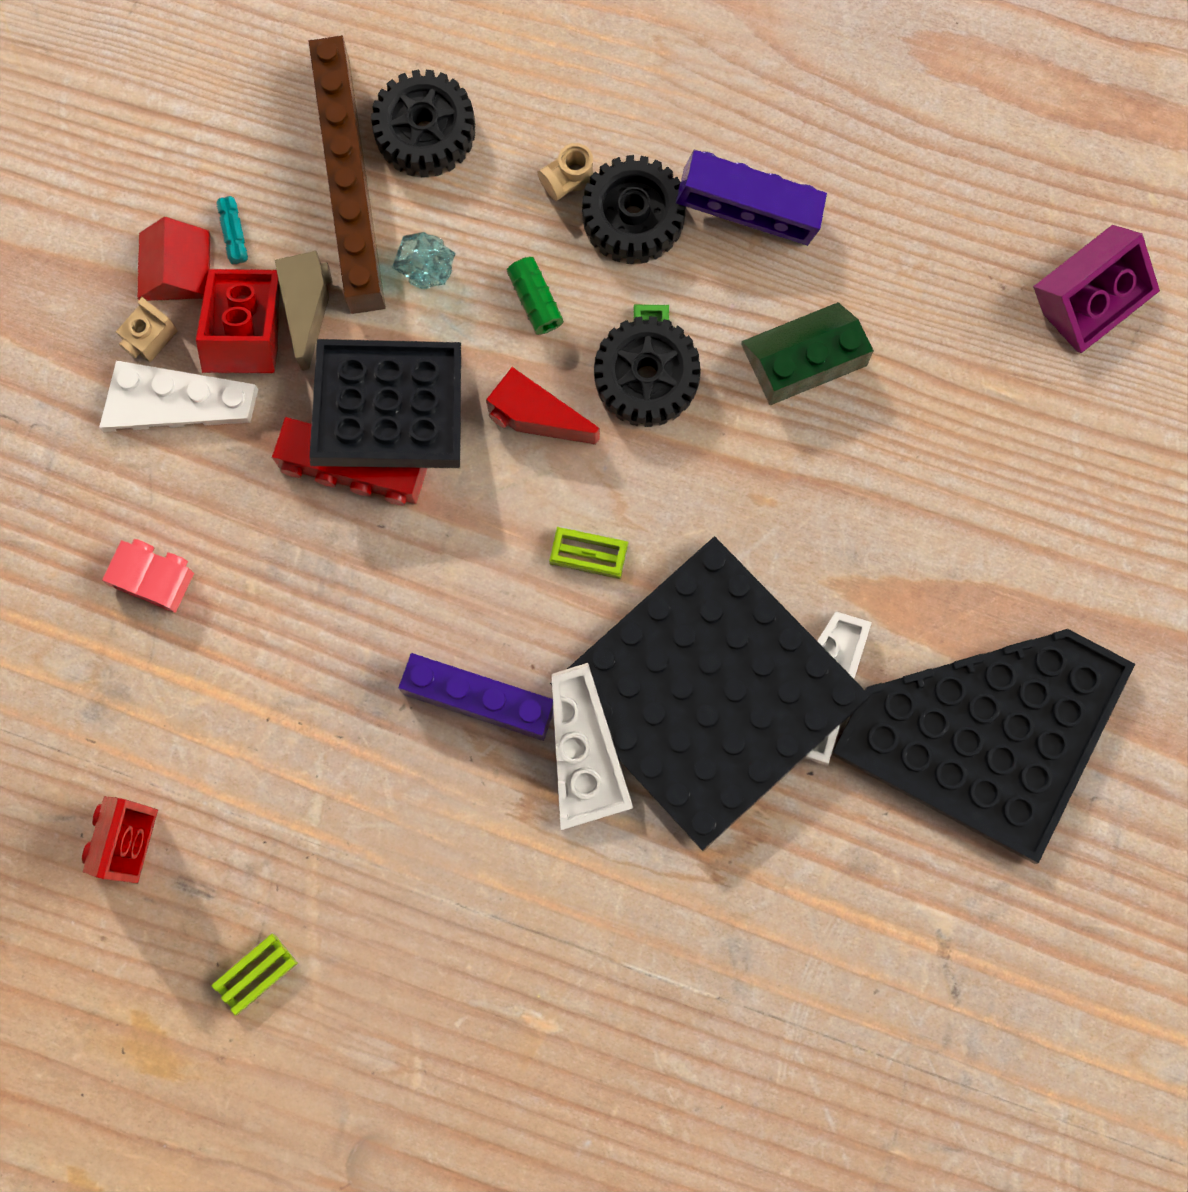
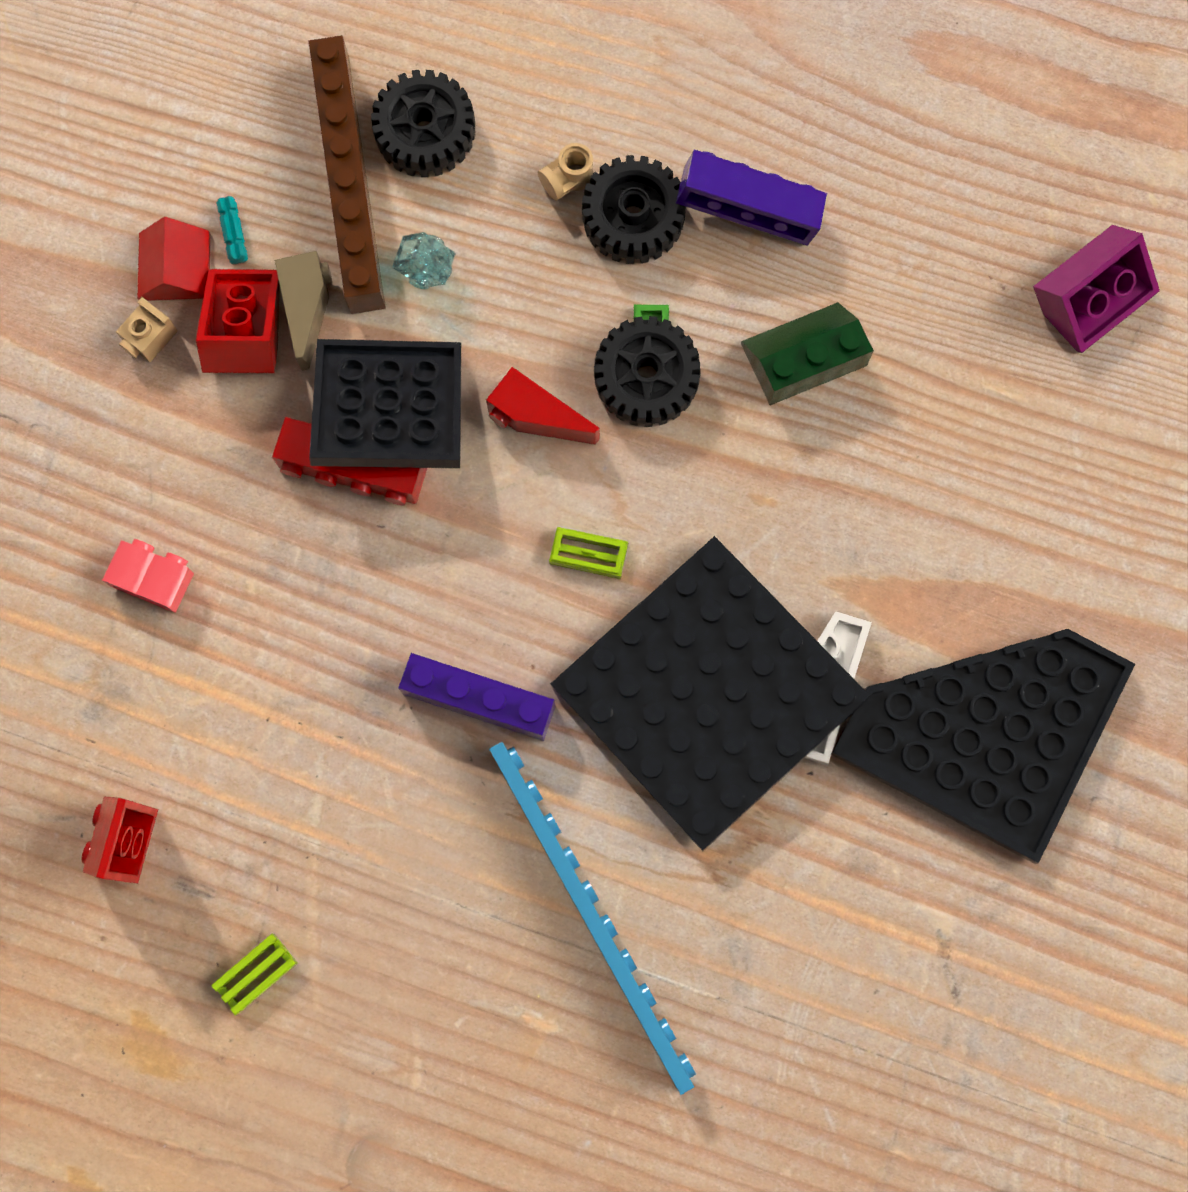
white wing [99,361,258,432] -> none
green axle [507,257,564,335] -> none
white wing [552,663,633,830] -> none
none -> dark azure plate [489,742,696,1095]

